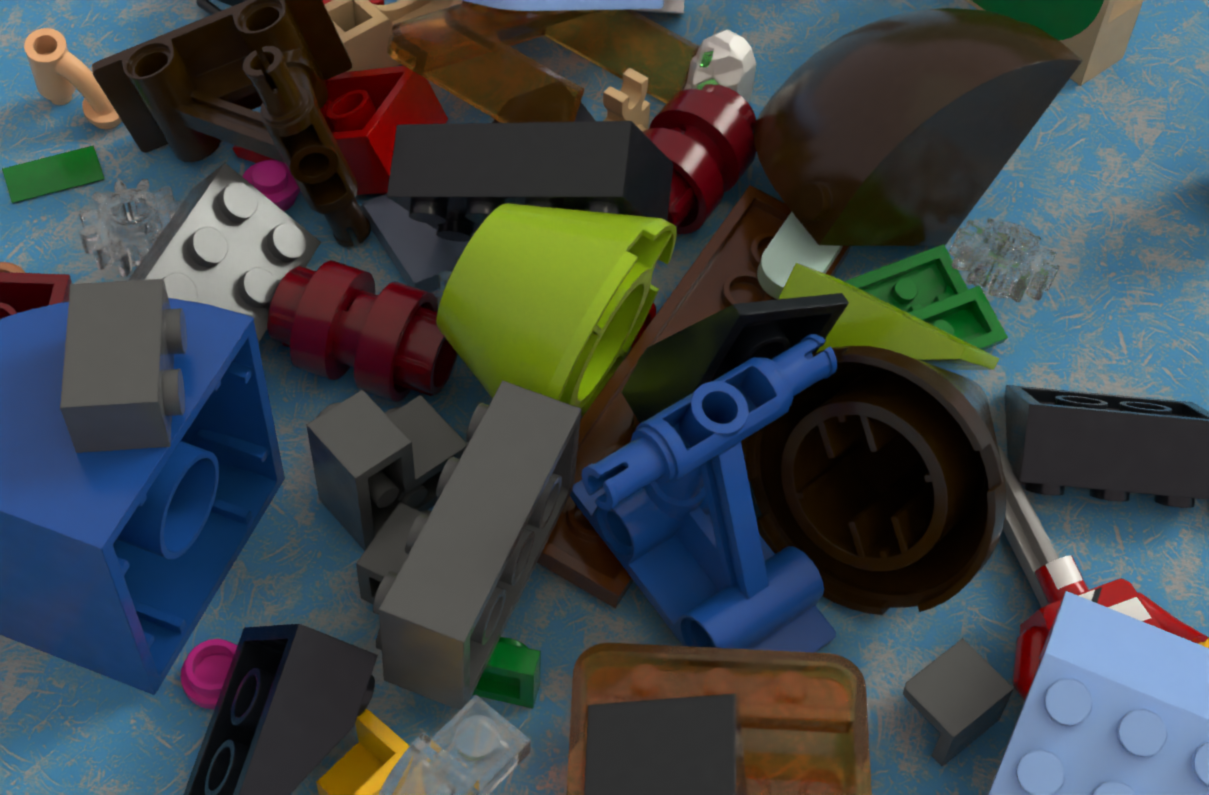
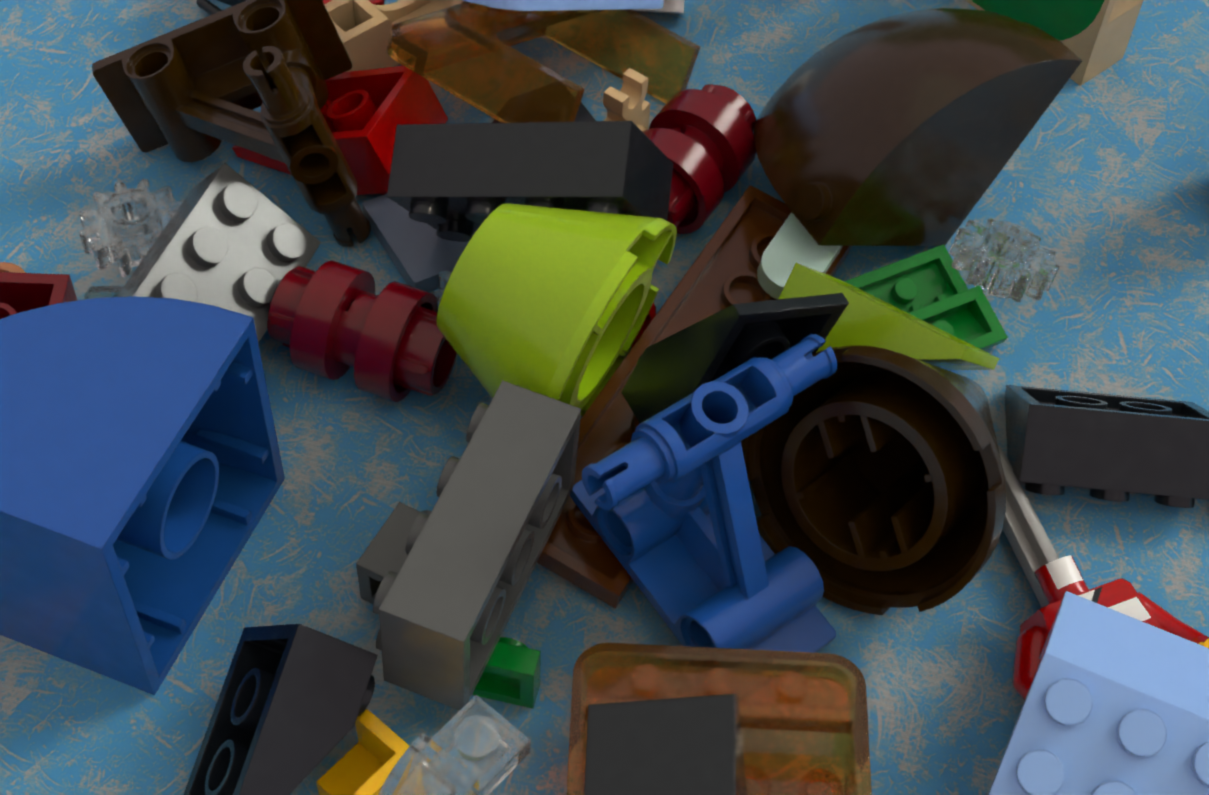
green sticker [2,145,105,203] -> none
light nougat plant [24,28,122,129] -> none
dark grey brick [60,279,187,453] -> none
dark pink plate [180,639,238,709] -> none
dark pink plate [242,160,300,211] -> none
dark grey brick [306,389,468,551] -> none
white rock [684,29,757,103] -> none
dark grey panel [903,638,1014,766] -> none

